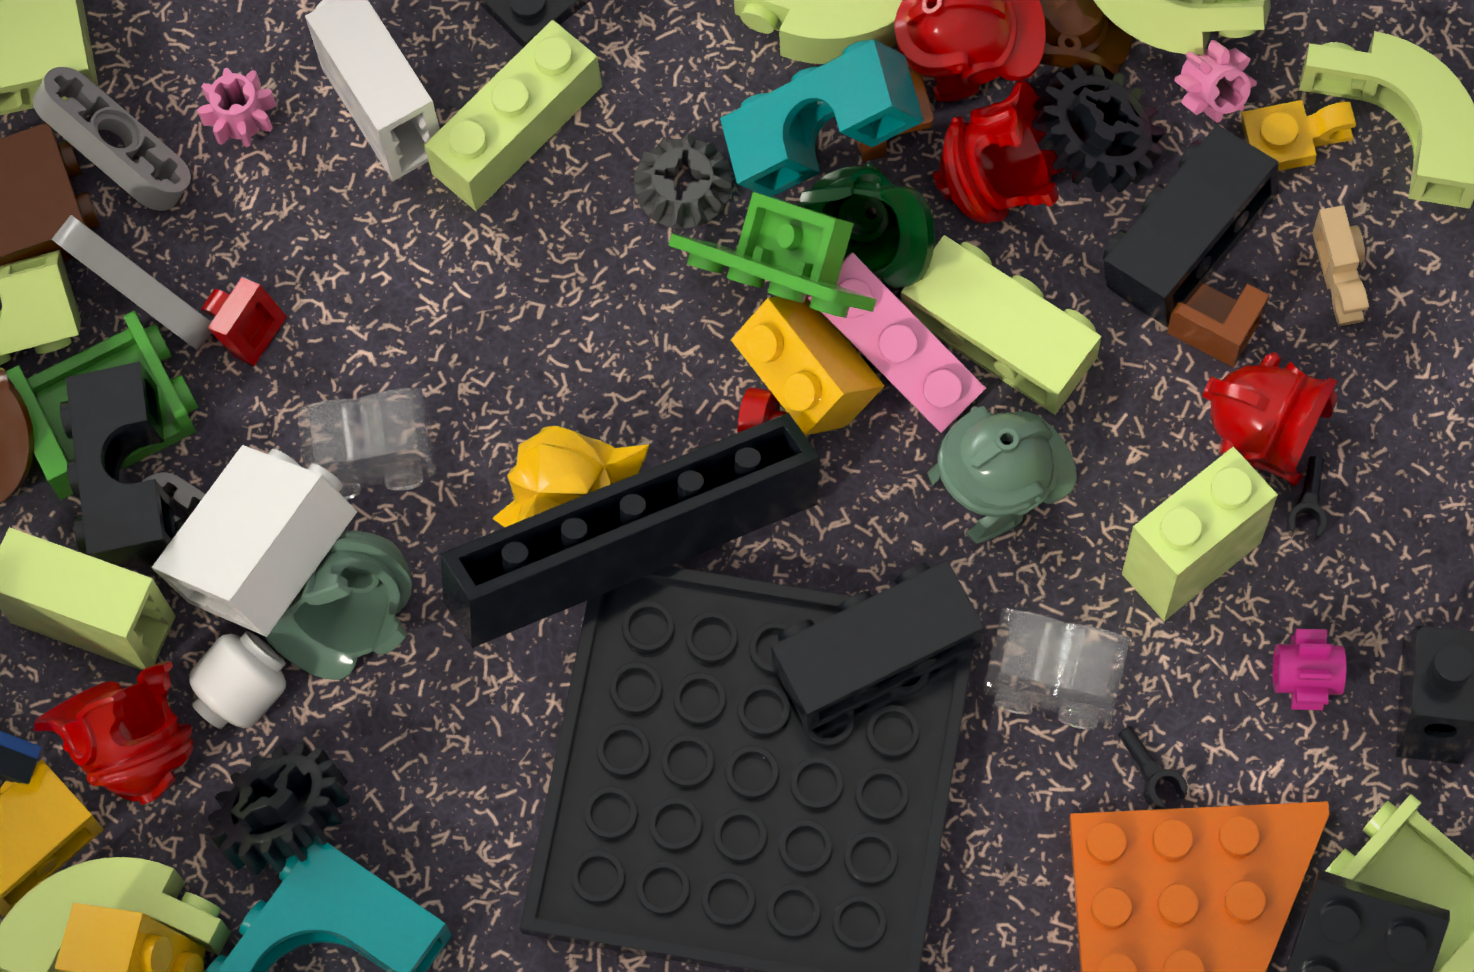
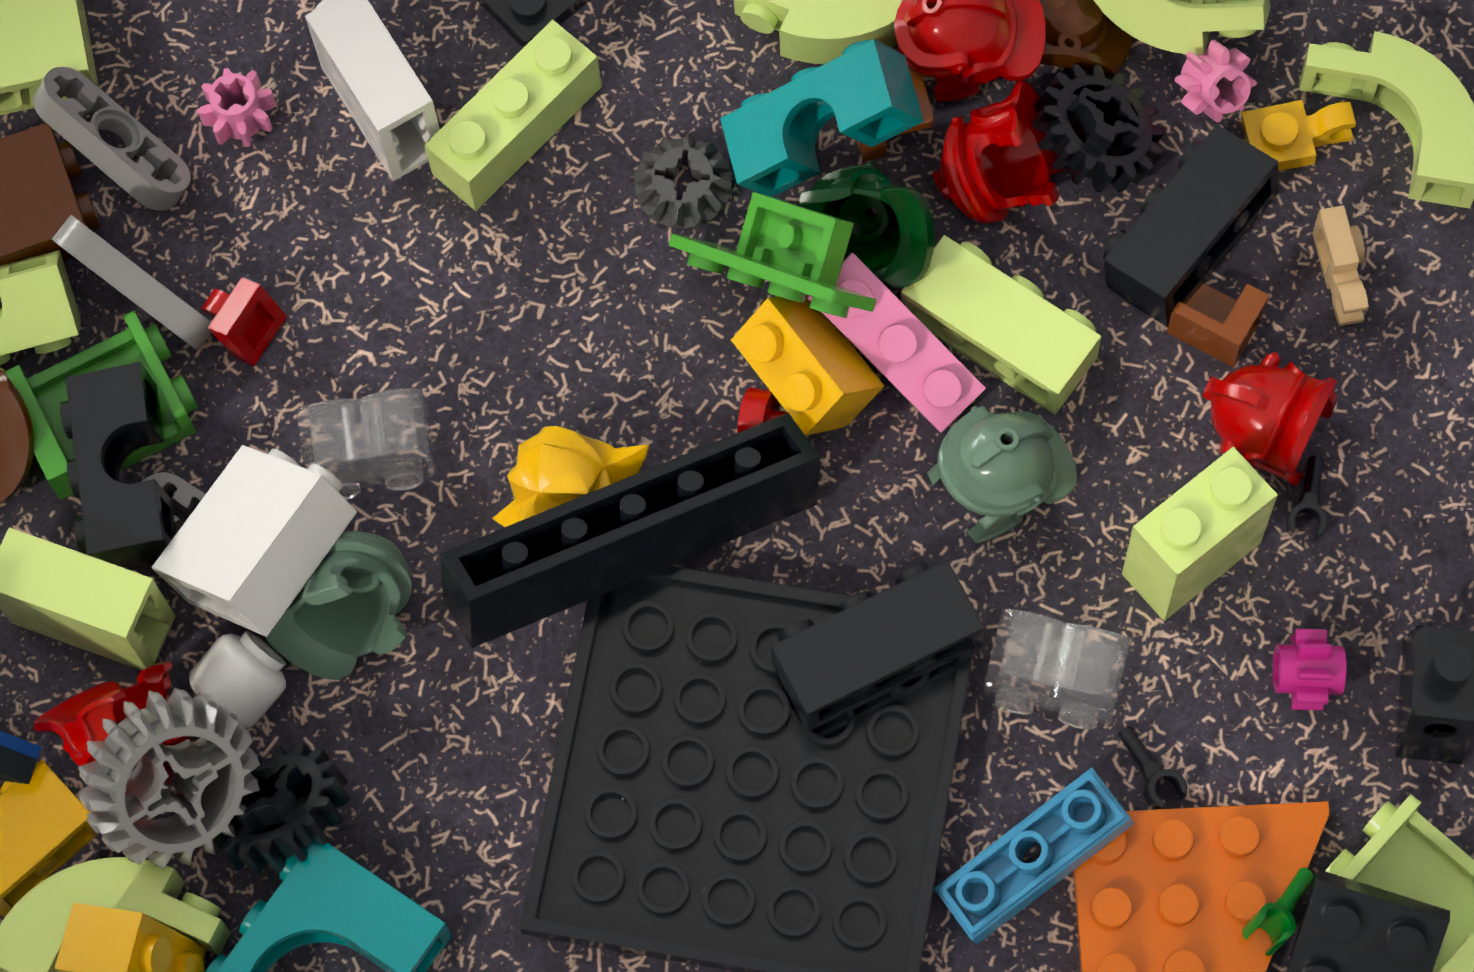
none -> light grey gear [78,688,260,869]
none -> dark azure tile [934,767,1135,945]
none -> green hand [1242,868,1314,956]

